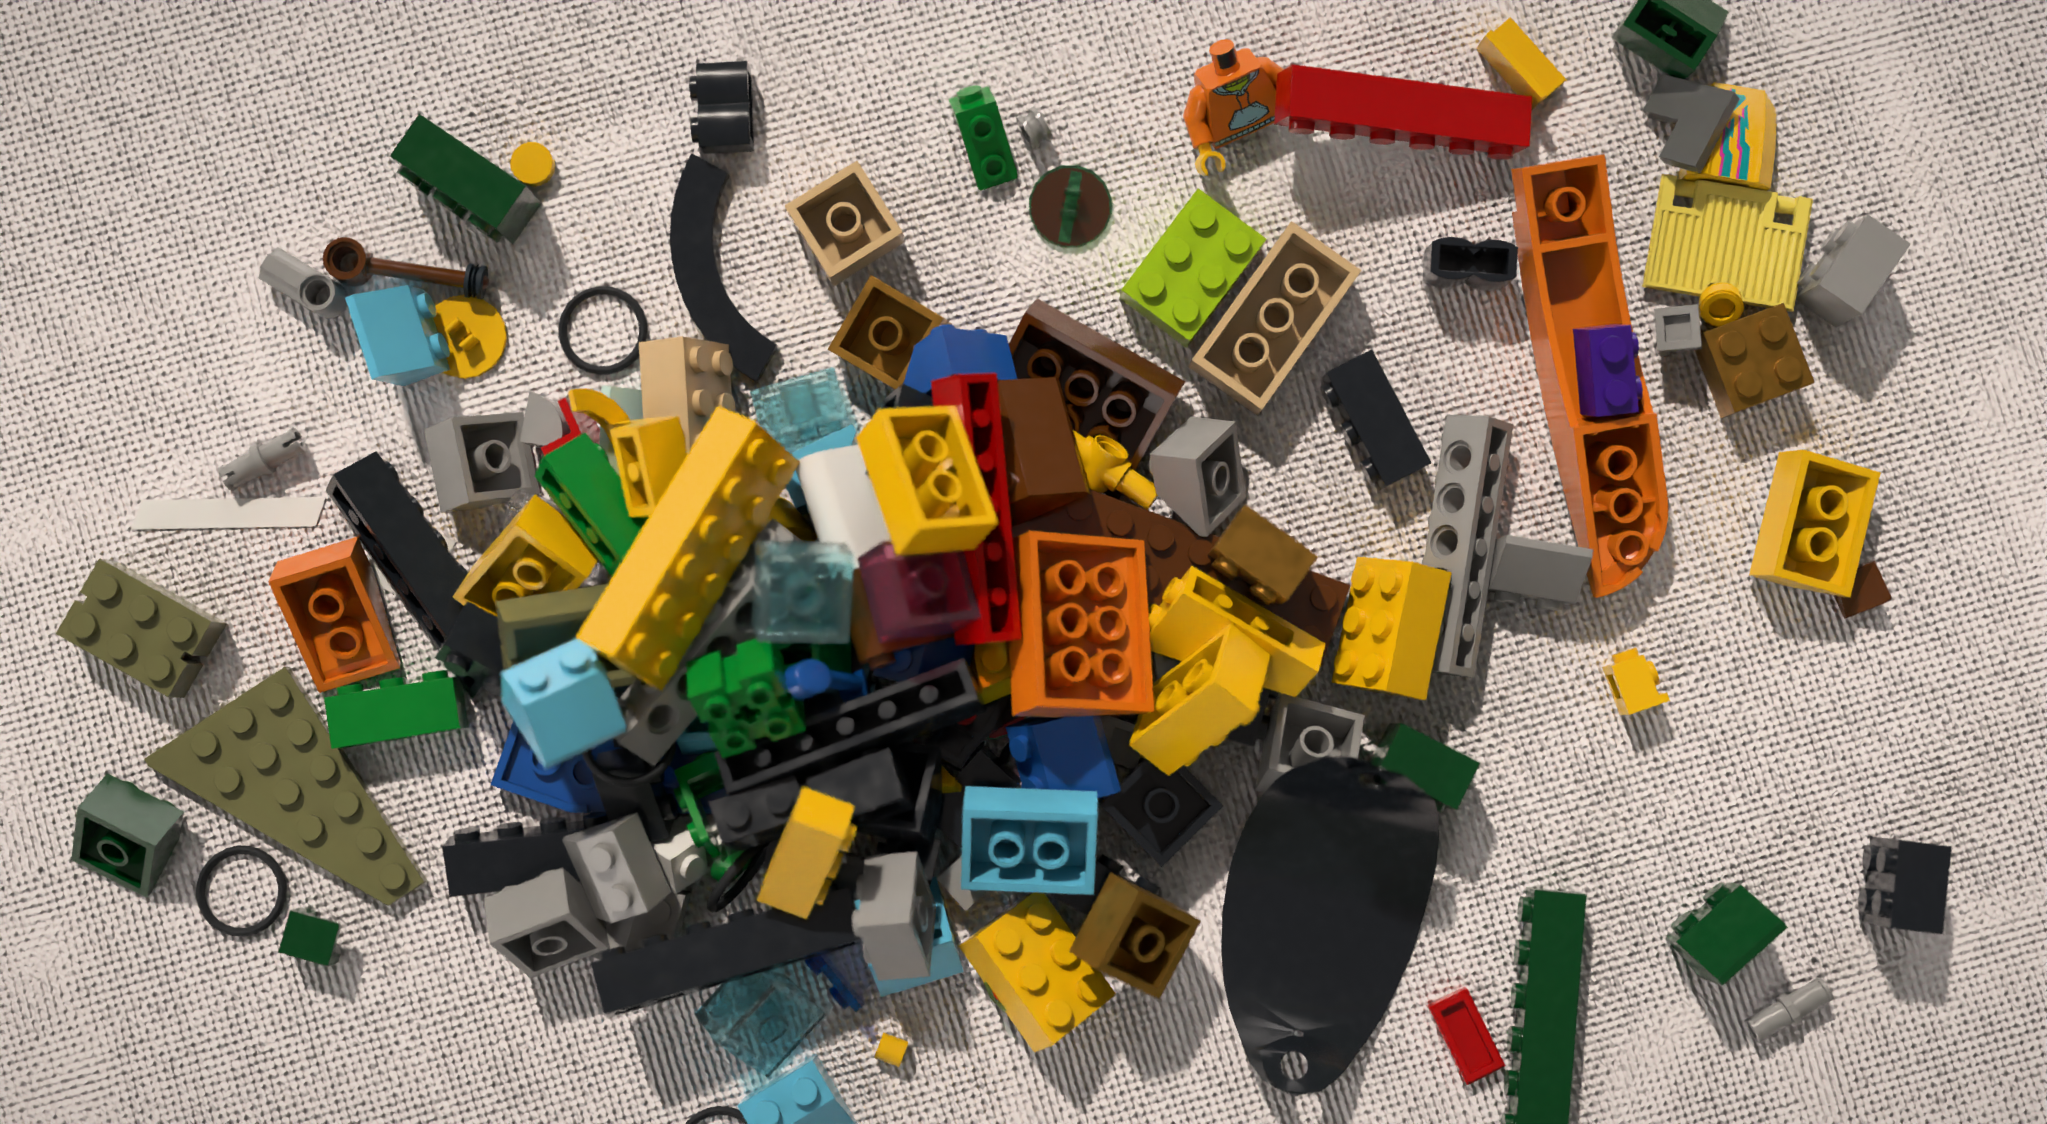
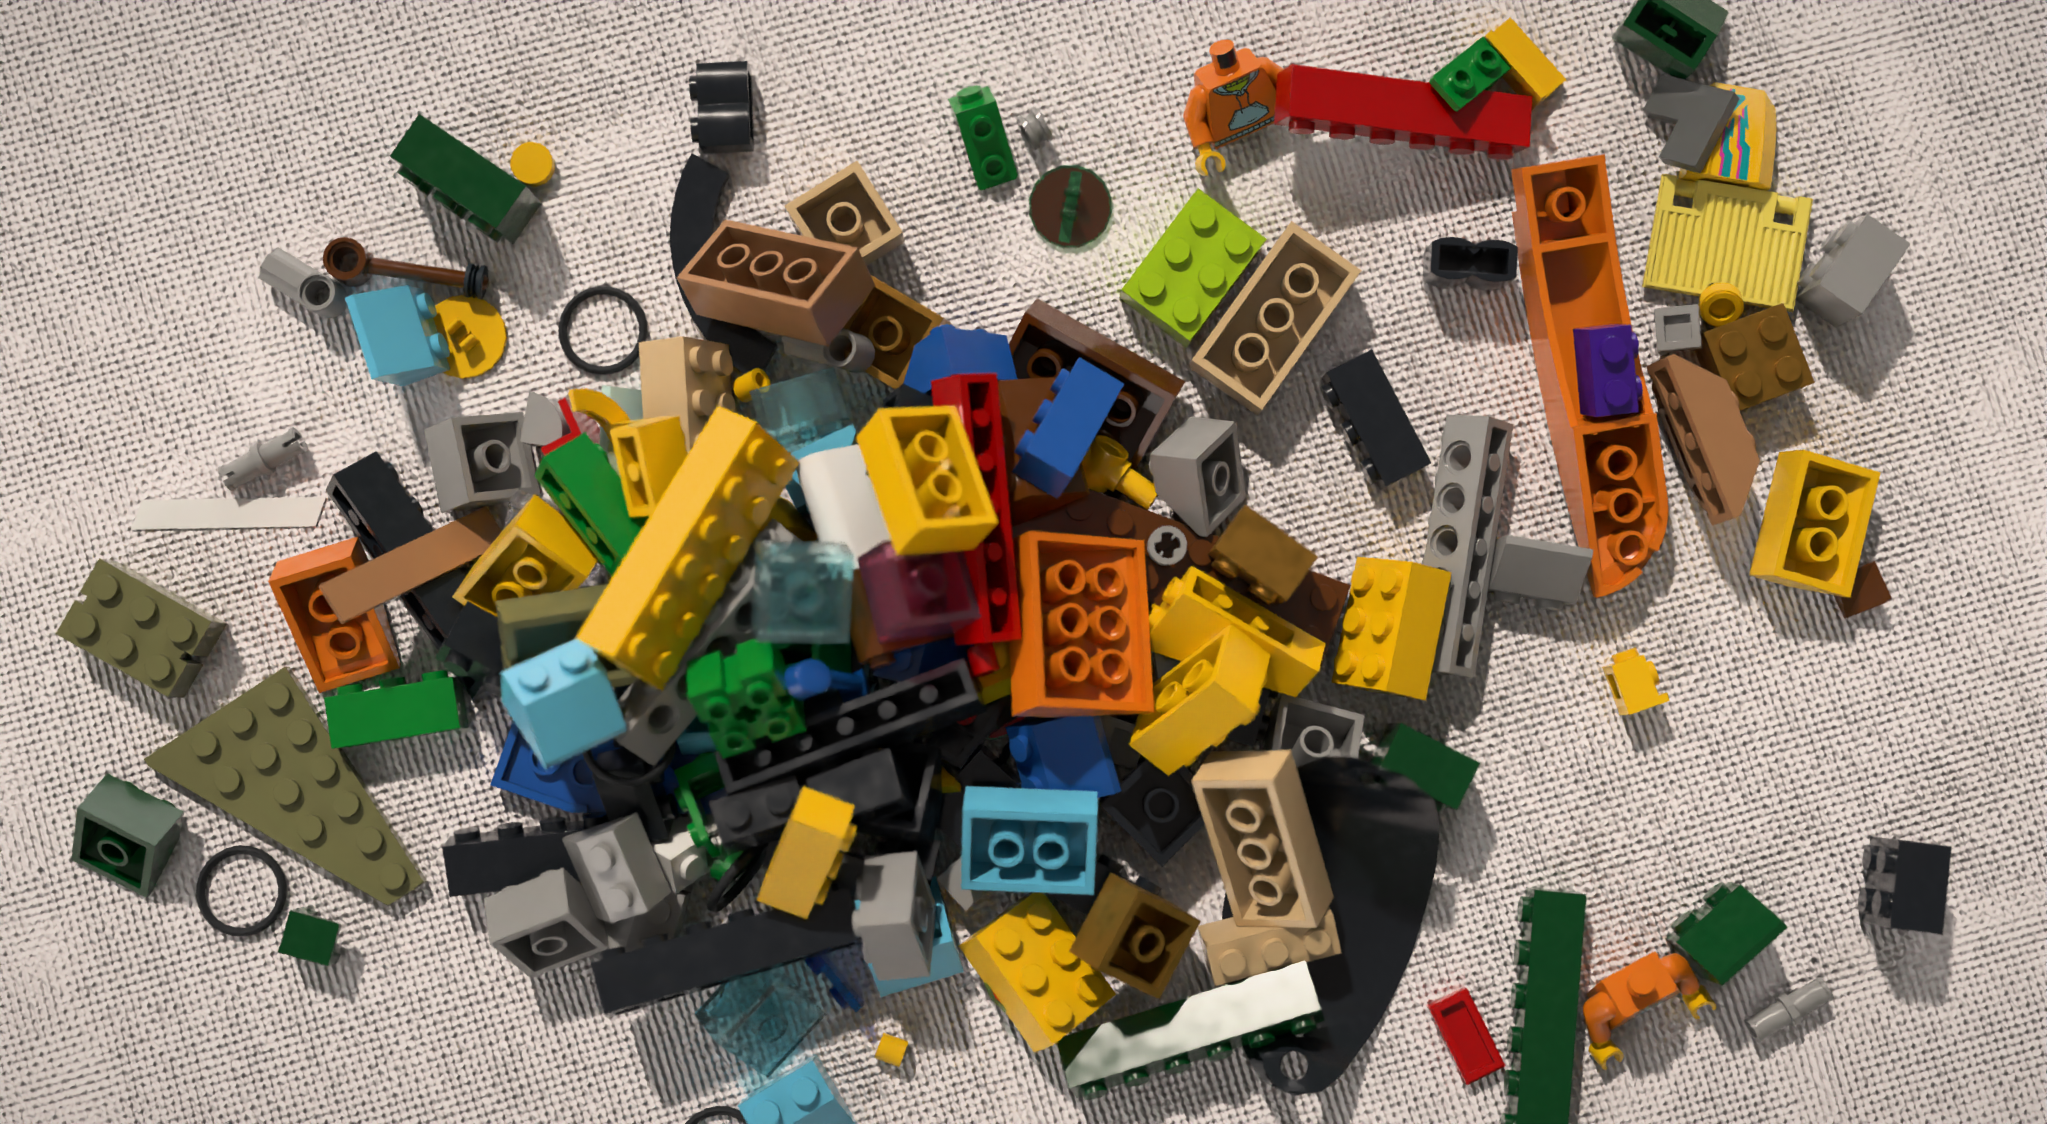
none -> medium nougat piece [319,506,502,624]
none -> medium nougat brick [677,219,875,346]
none -> yellow piece [733,368,771,403]
none -> light grey piece [782,328,875,373]
none -> red piece [966,643,1000,677]
none -> blue brick [1012,357,1124,499]
none -> brick [1057,961,1325,1100]
none -> light grey bush [1147,526,1187,566]
none -> tan brick [1192,750,1334,928]
none -> tan brick [1198,906,1341,986]
none -> green bracket [1429,37,1511,112]
none -> orange torso [1583,951,1716,1070]
none -> medium nougat wedge [1646,354,1760,526]

